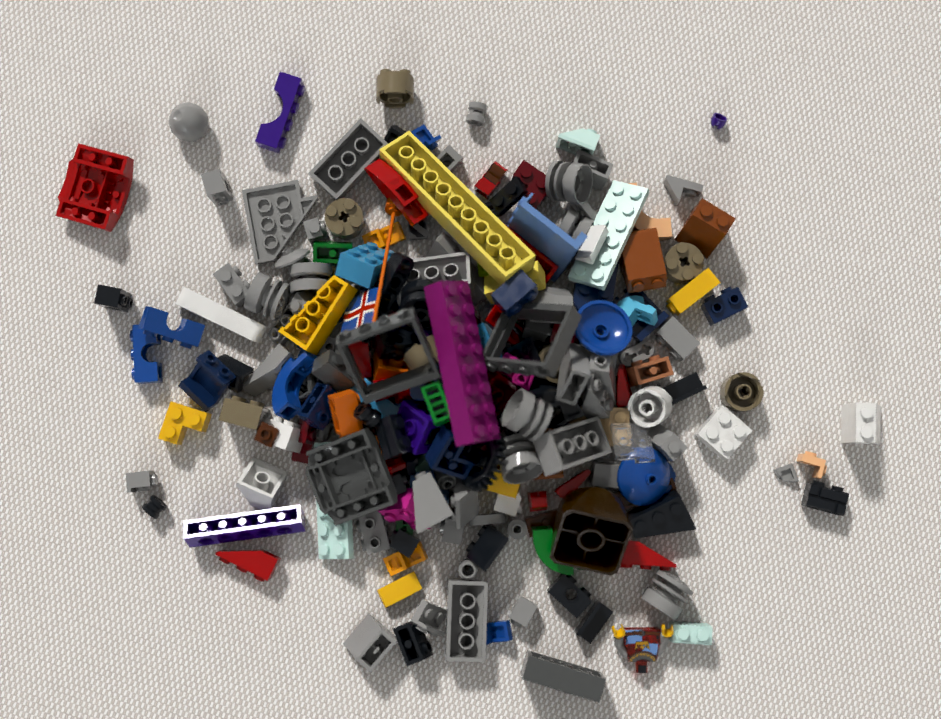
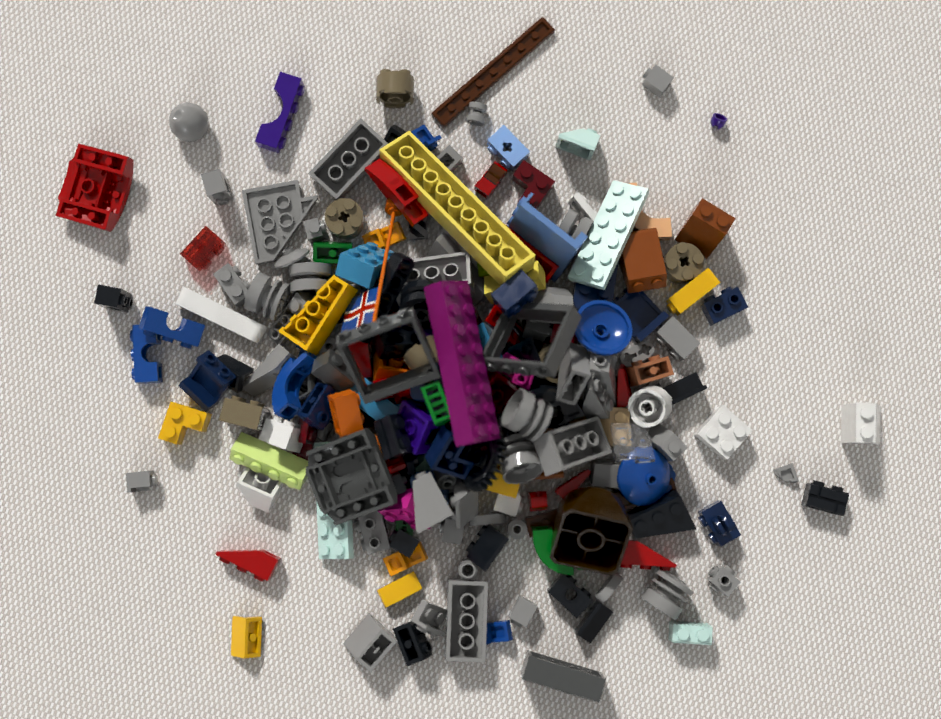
black wheel [142,495,167,519] -> none
dark purple brick [183,504,305,548] -> none
reddish brown bracket [254,421,280,447] -> none
black wheel [353,401,382,429] -> none
black hinge [484,176,528,217] -> none
light grey wheel [545,161,593,204] -> none
light grey brick [571,149,613,190] -> none
white slope [575,225,609,265] -> none
torso [611,623,674,673] -> none
medium azure brick [616,295,658,327] -> none
light grey slope [663,175,704,205] -> none
dark tan brick [720,372,764,412] -> none
light nougat bracket [796,451,827,479] -> none
none -> clear red brick [180,226,226,271]
none -> yellowish green brick [230,432,308,490]
none -> yellow panel [231,616,262,659]
none -> reddish brown tile [431,16,555,128]
none -> light blue brick [487,125,530,171]
none -> light grey beam [595,573,623,604]
none -> light grey brick [642,65,674,98]
none -> dark blue brick [698,500,741,547]
none -> light grey brick [707,565,741,597]

